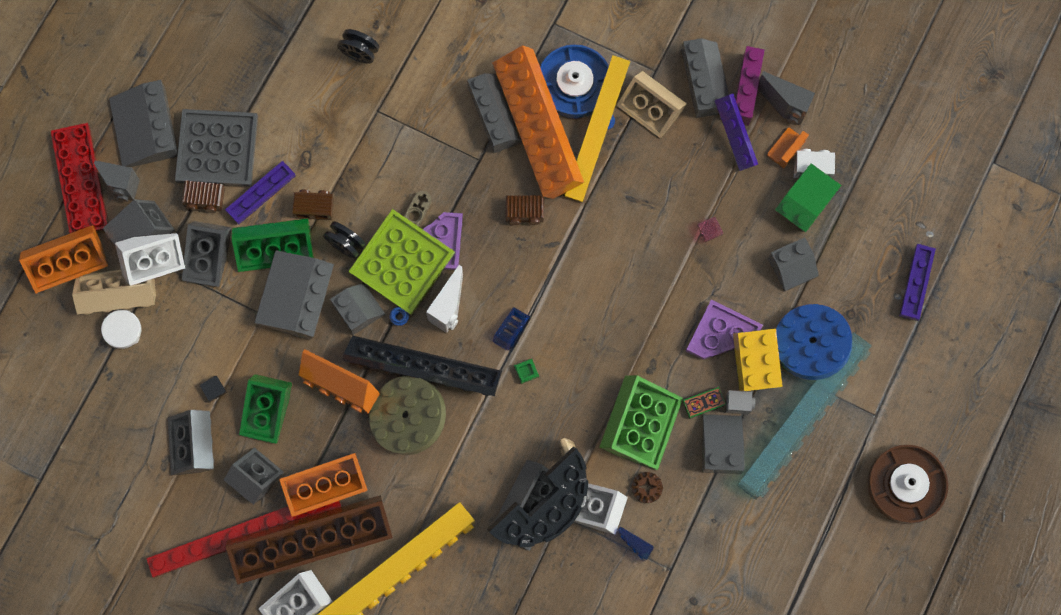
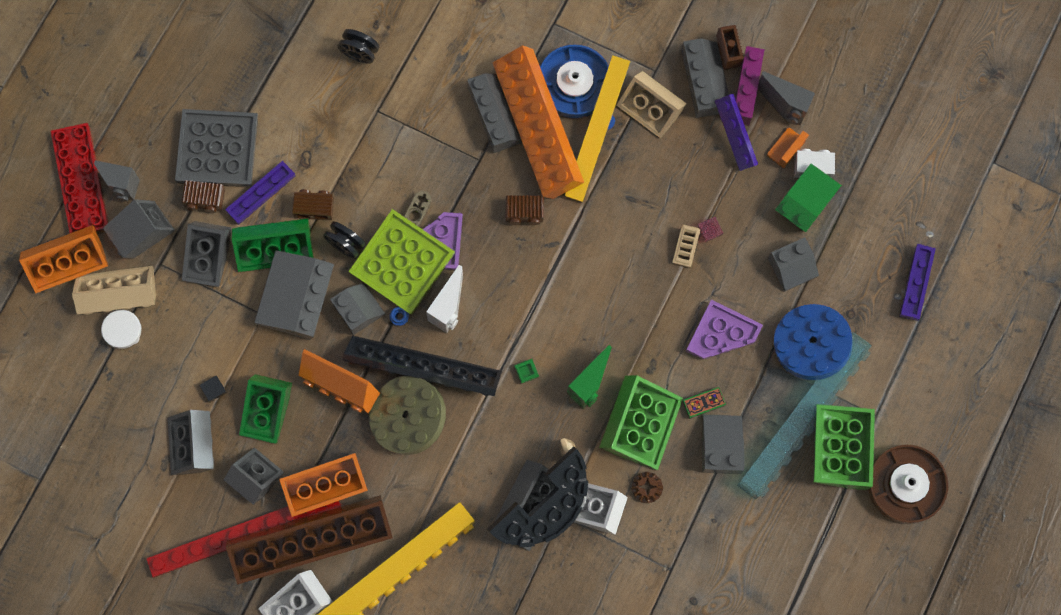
dark grey slope [109,80,178,167] -> none
white slope [115,233,185,286] -> none
clear blue slope [493,307,530,351] -> none
clear blue slope [617,527,654,562] -> none
light grey brick [726,390,755,415] -> none
yellow brick [733,329,782,391] -> none
none -> green slope [567,345,612,409]
none -> tan slope [672,225,700,268]
none -> reddish brown brick [716,25,744,70]
none -> bright green slope [813,404,875,490]

